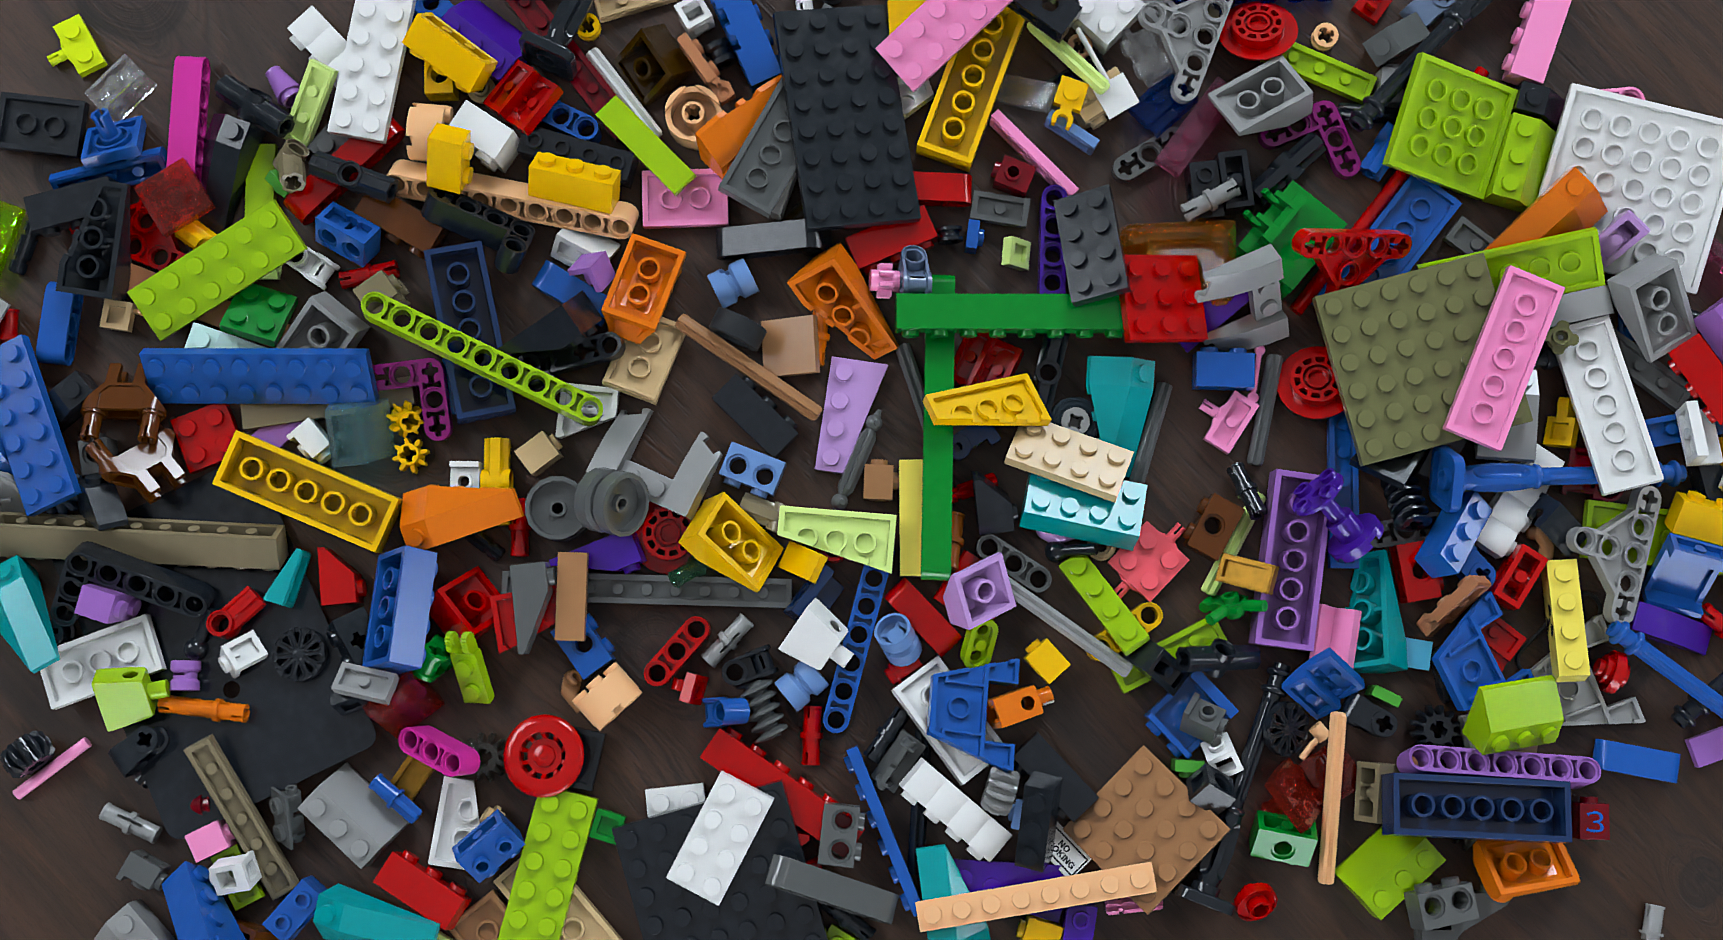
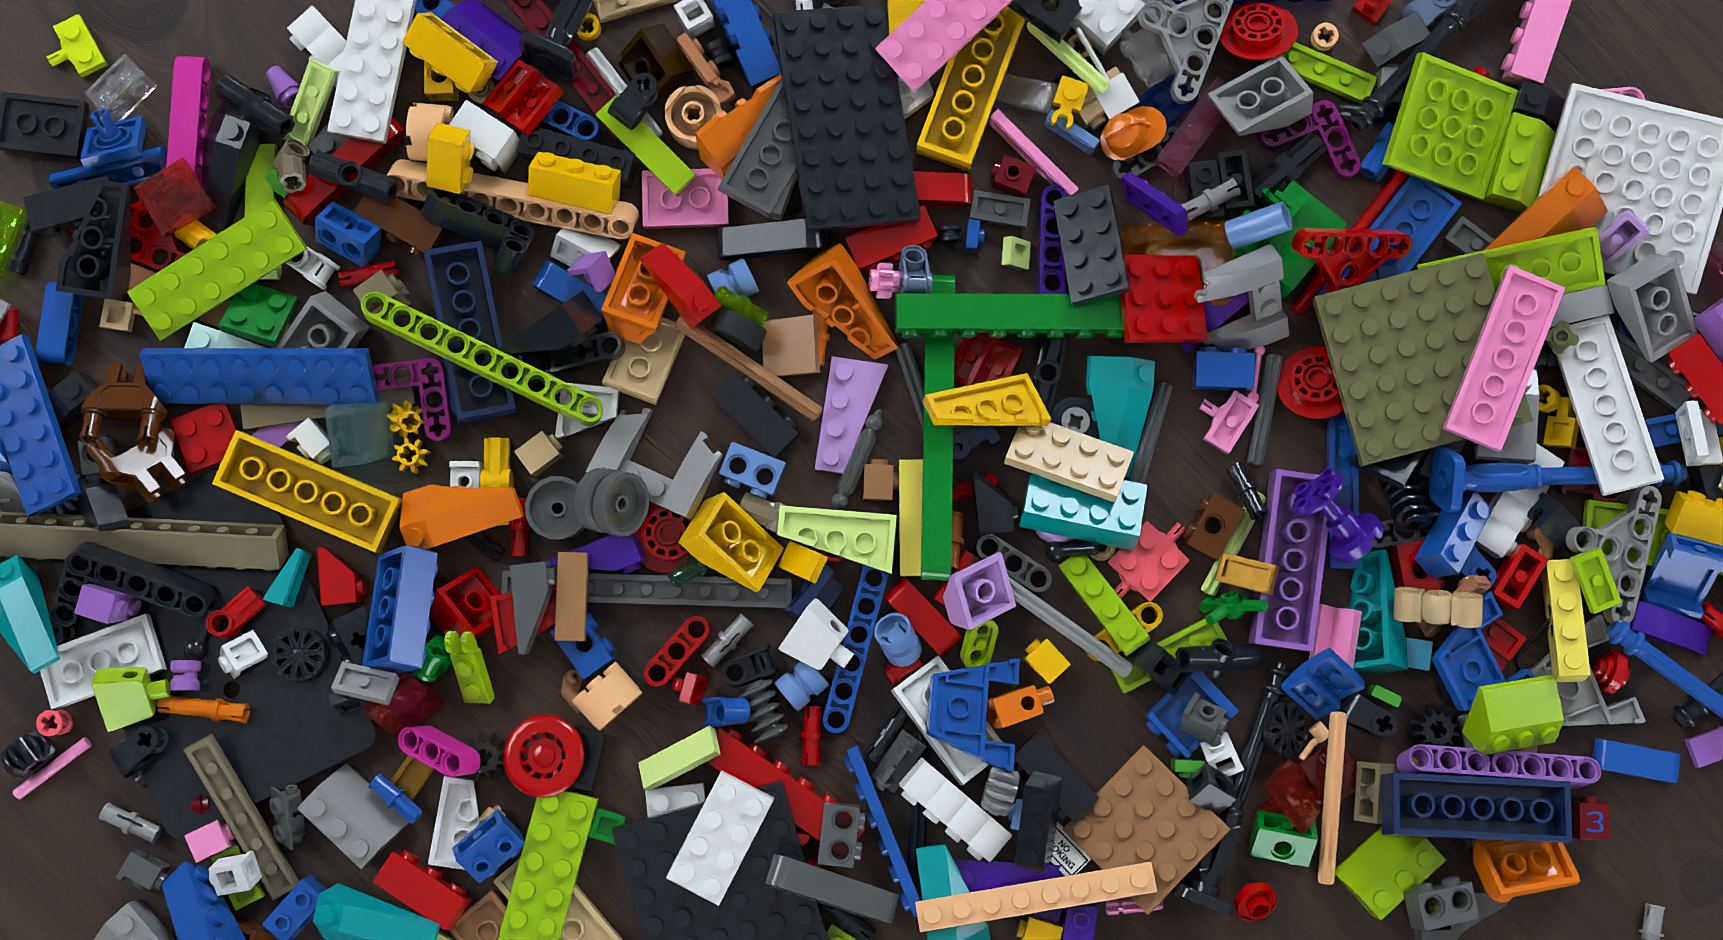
none -> coral bush [36,709,74,736]
none -> black piece [607,73,658,131]
none -> red slope [639,243,721,329]
none -> yellowish green tile [639,726,721,791]
none -> clear neon green pin [714,286,768,326]
none -> orange piece [1100,106,1167,161]
none -> dark purple plate [1121,172,1188,237]
none -> medium blue pin [1225,201,1292,250]
none -> tan piece [1393,587,1483,628]
none -> yellow bush [1539,385,1561,413]
none -> lime plate [1570,547,1622,614]

